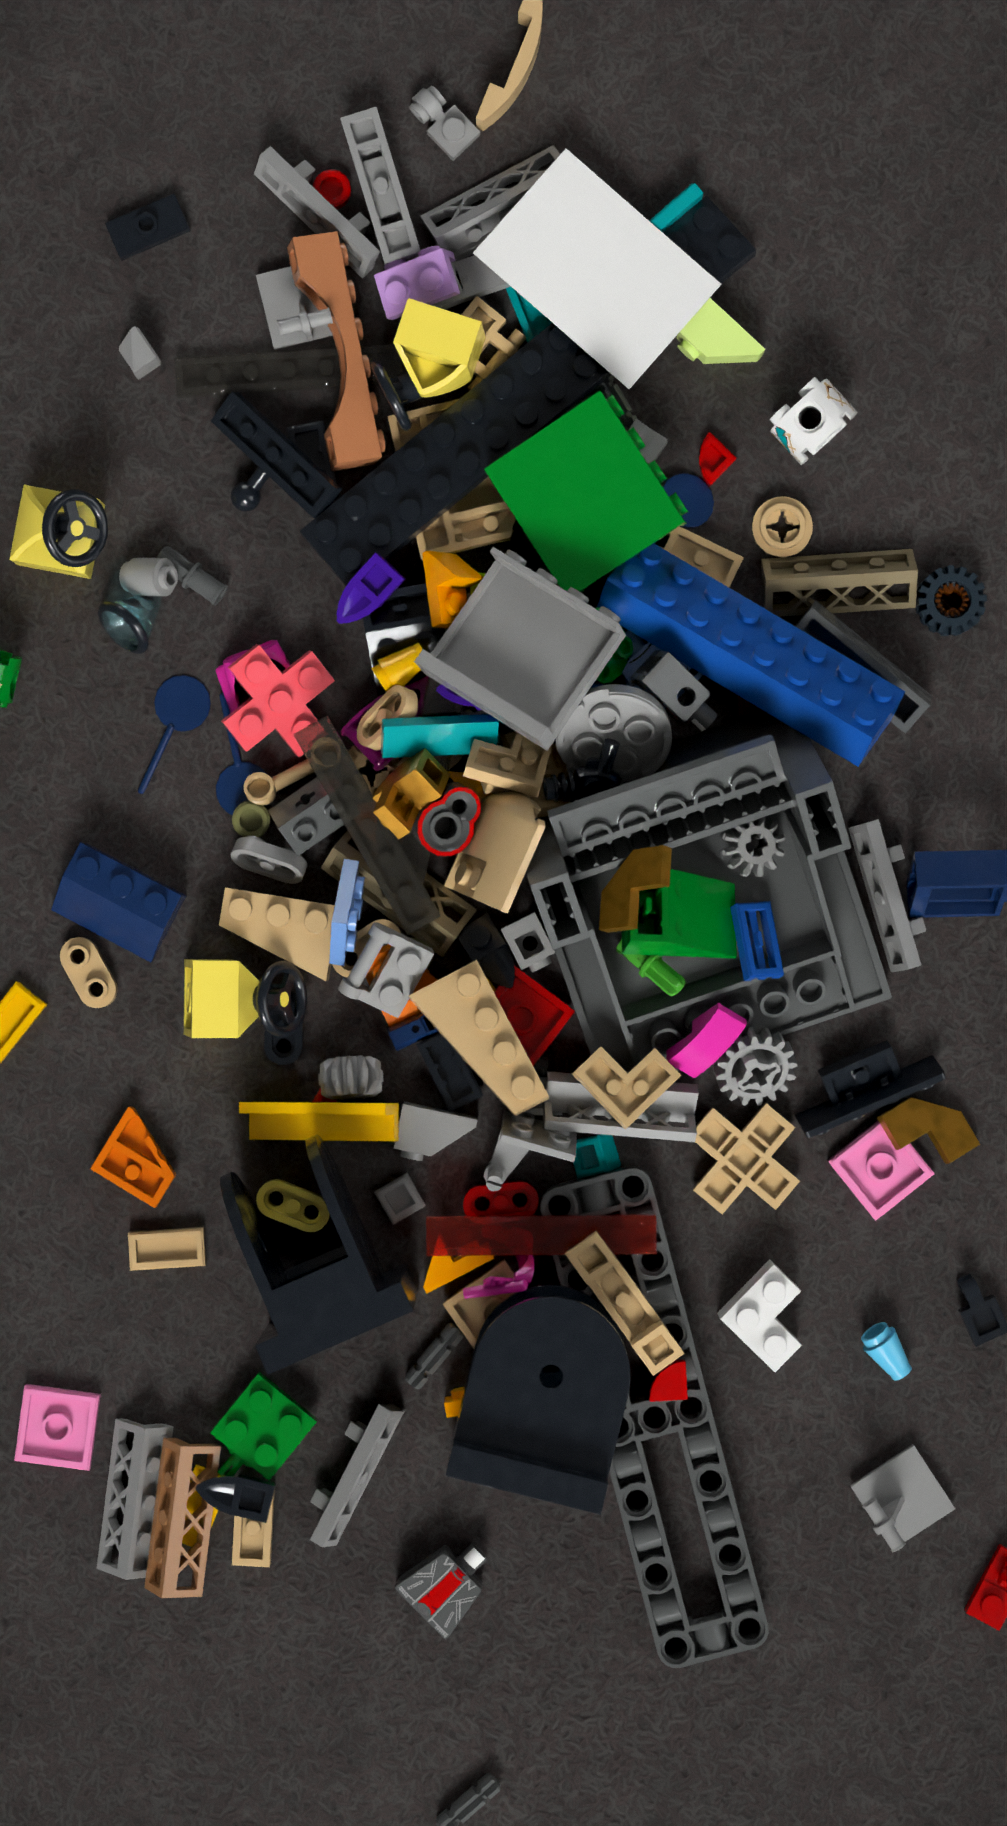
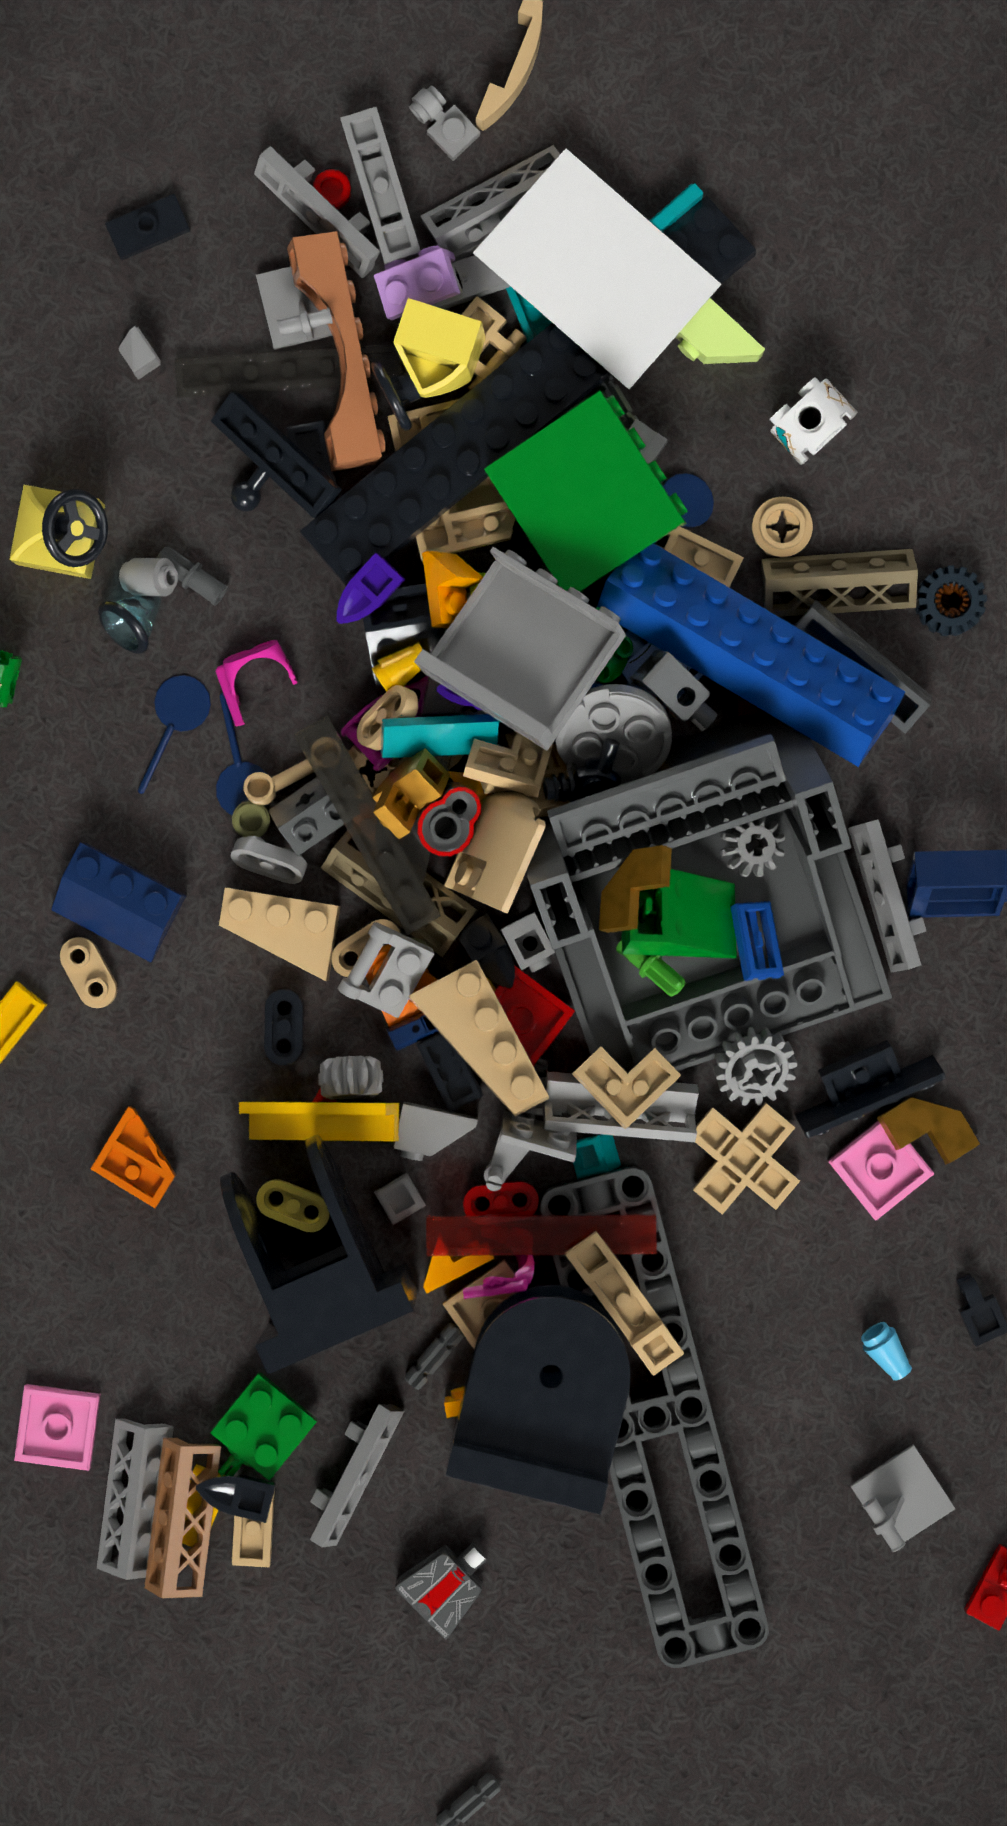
tan tile [128,1227,207,1271] -> none
light yellow piece [183,959,307,1038] -> none
coral plate [221,644,335,758] -> none
medium blue plate [329,859,365,966] -> none
red tile [649,1359,688,1402] -> none
dark pink slope [666,1003,747,1078] -> none
red tile [698,432,737,487] -> none
white brick [717,1259,802,1372] -> none

